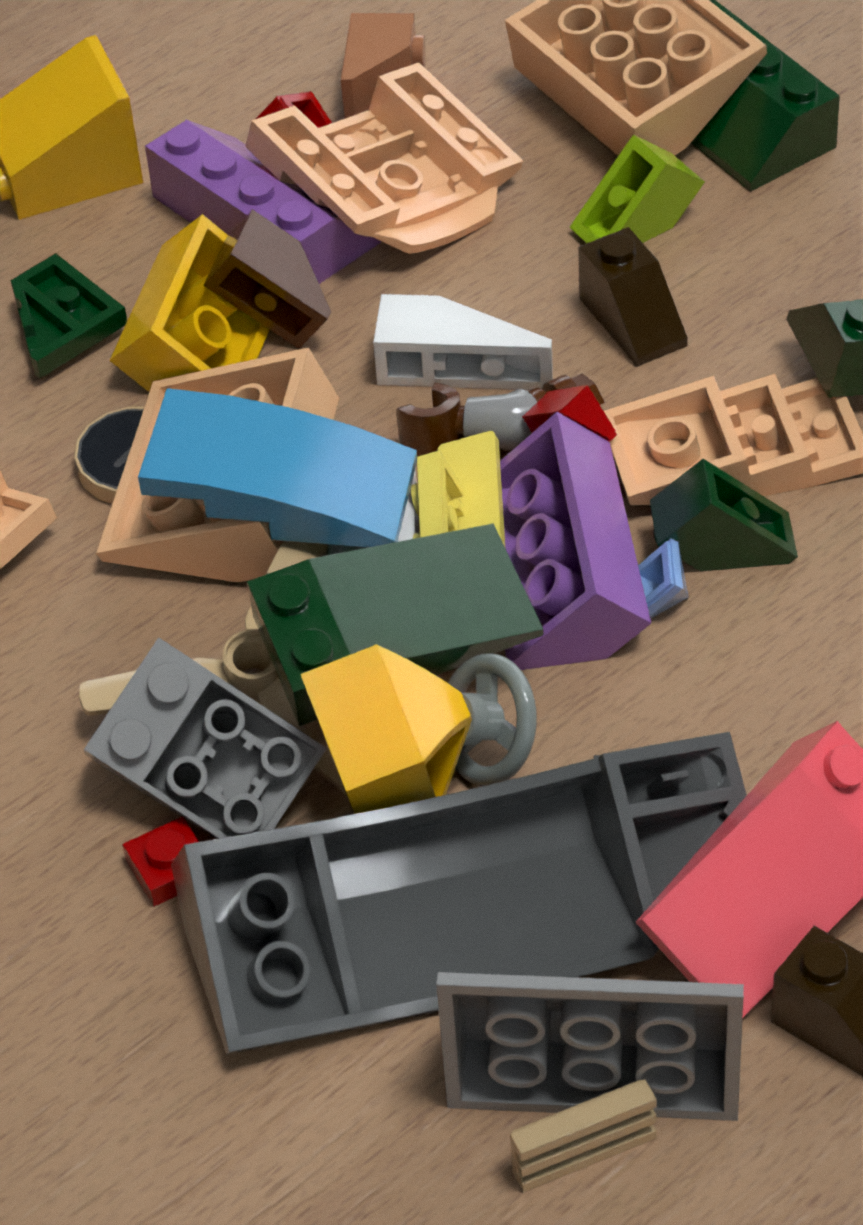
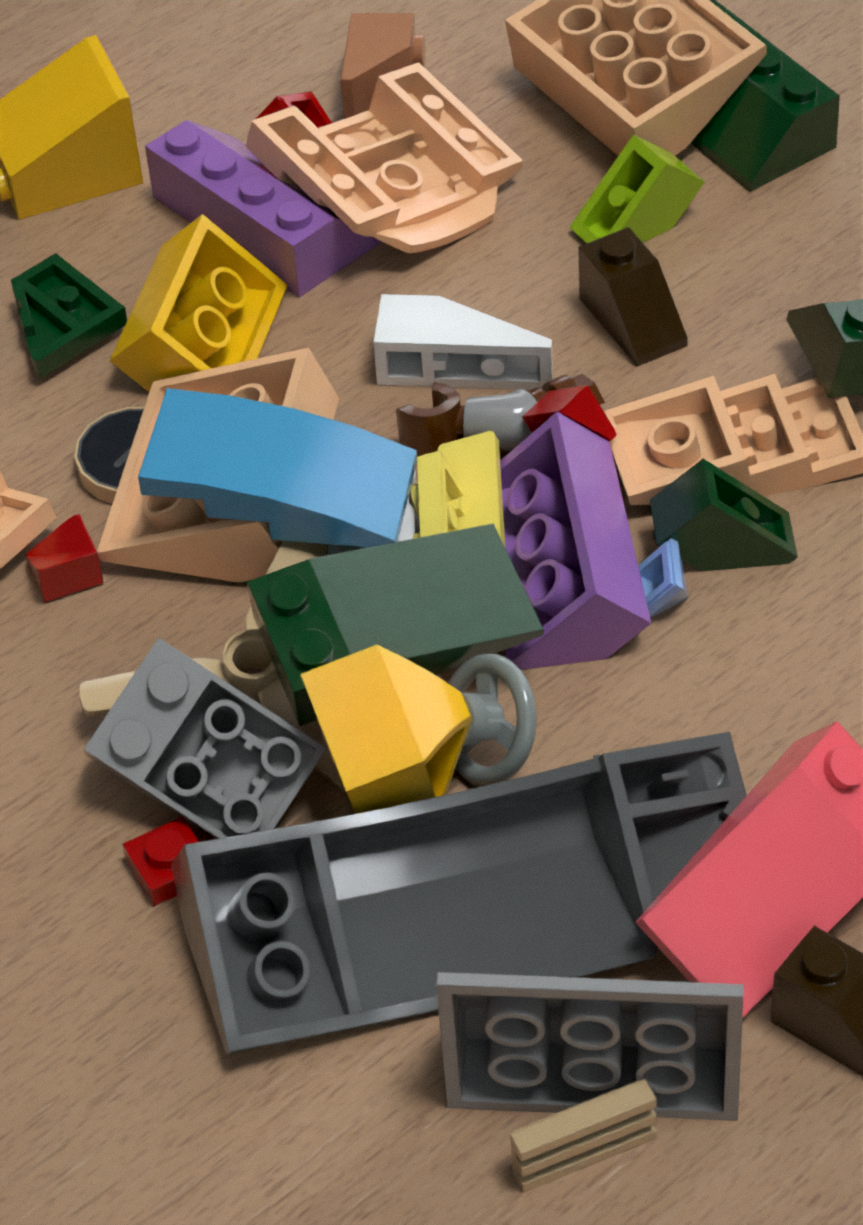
reddish brown slope [203,209,331,349] -> none
none -> red slope [25,514,104,602]

